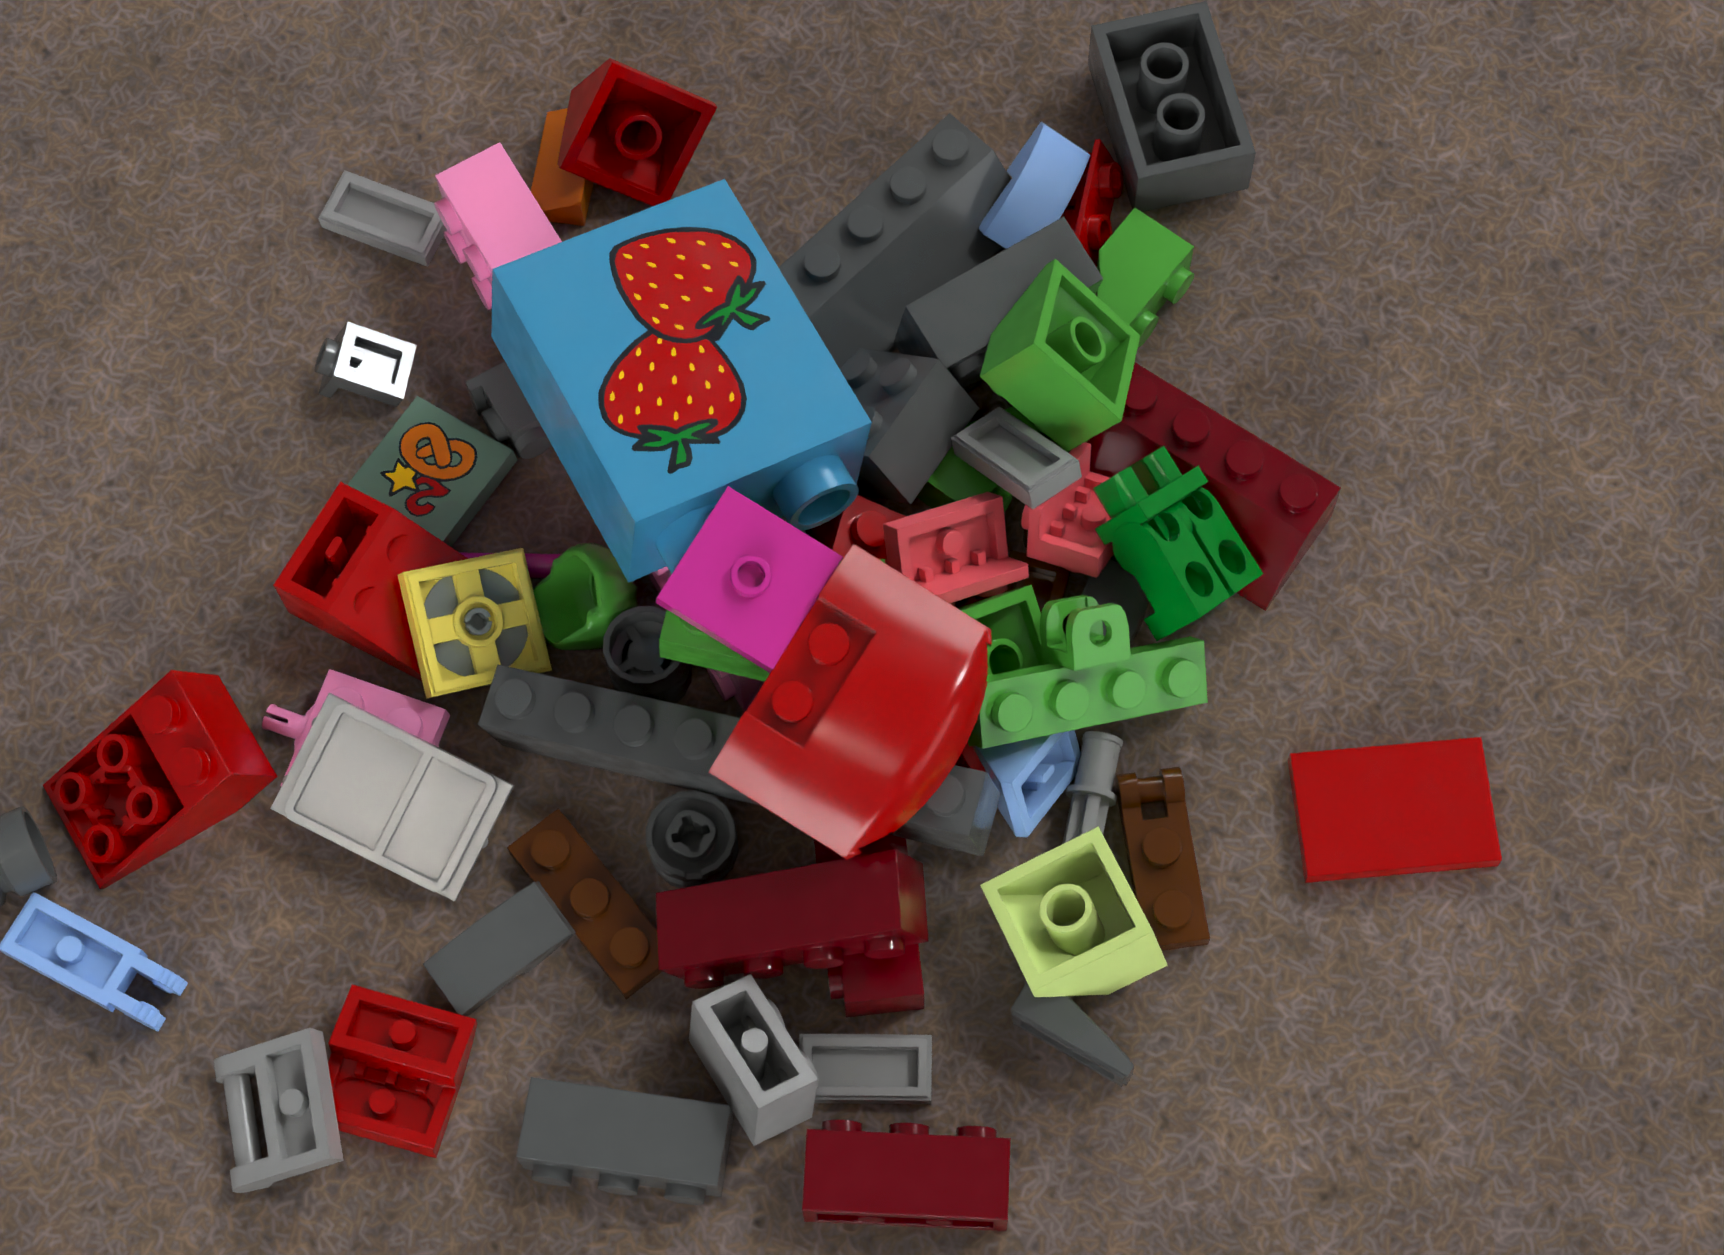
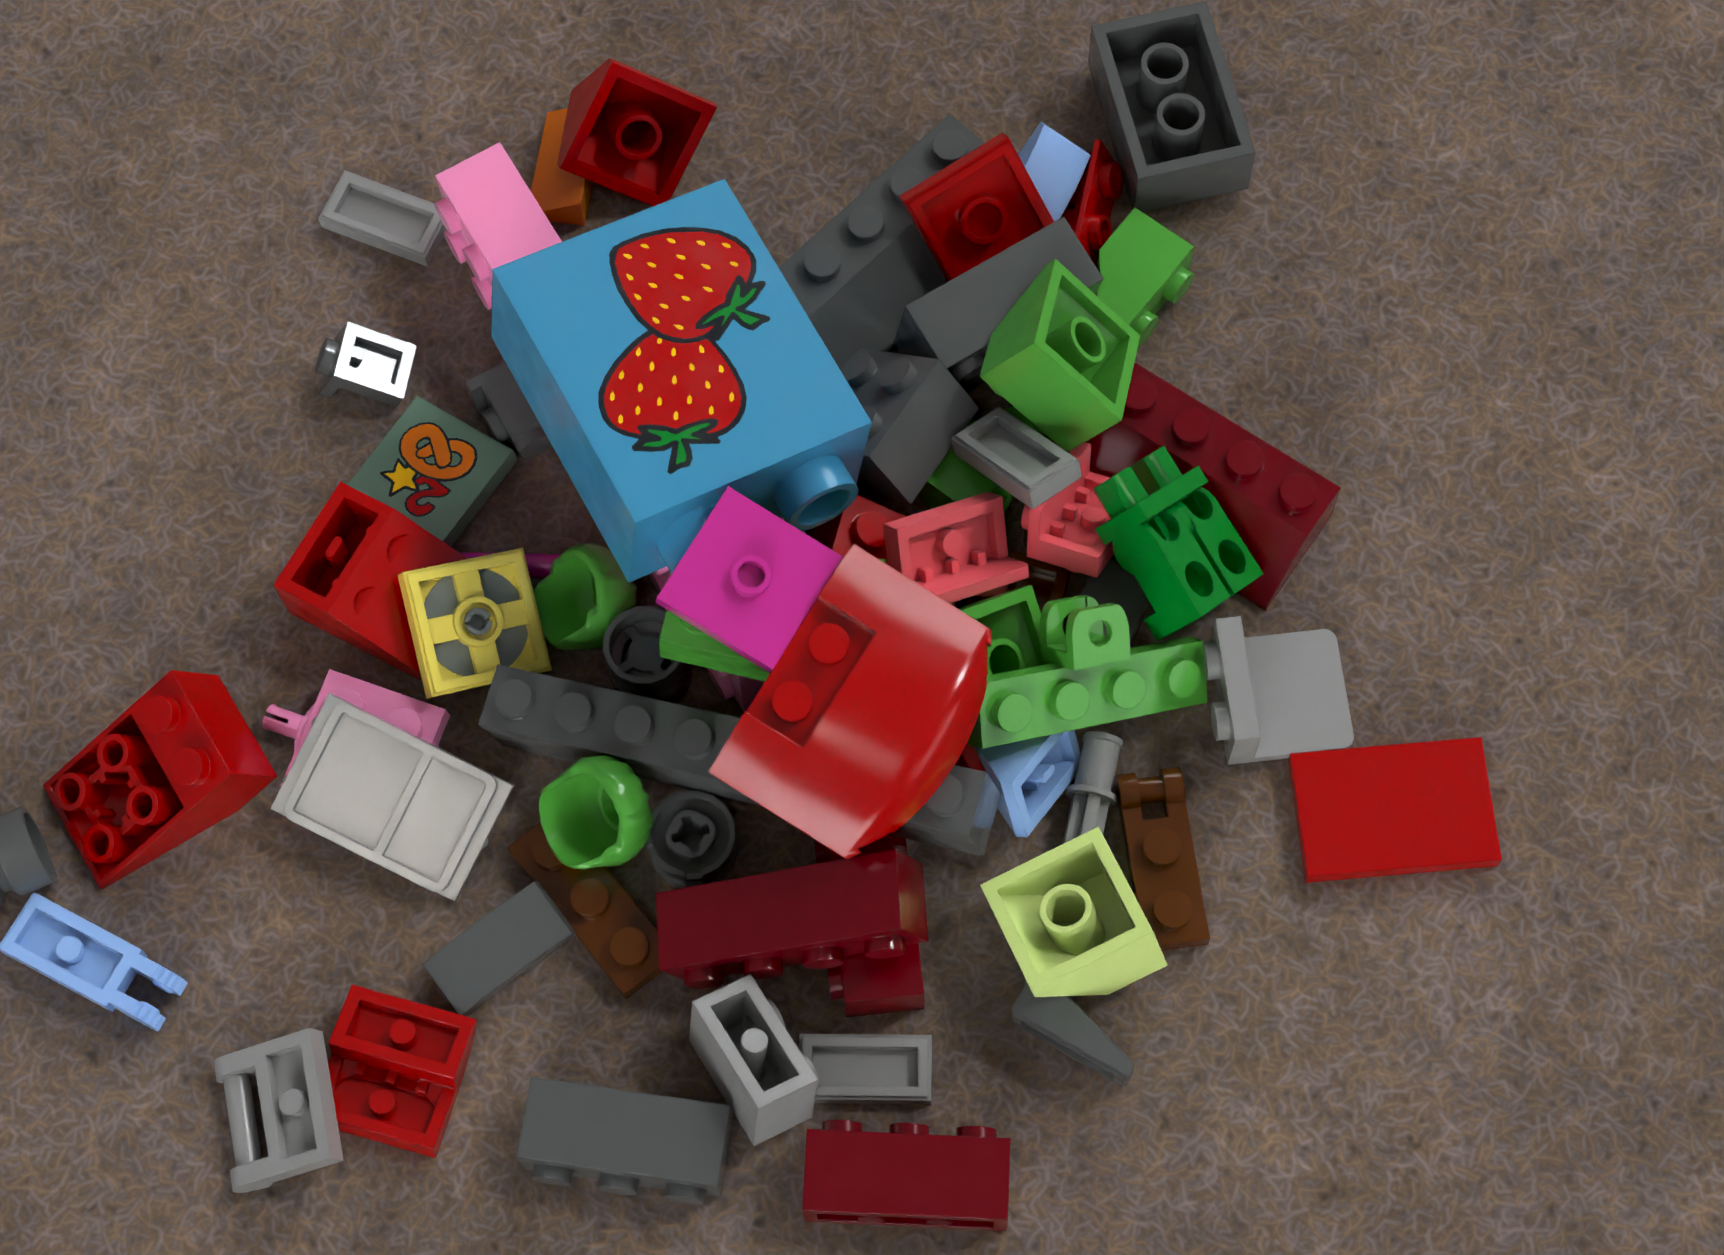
none -> bright green hair [538,755,654,870]
none -> red tile [899,132,1054,282]
none -> light grey bracket [1203,616,1354,765]

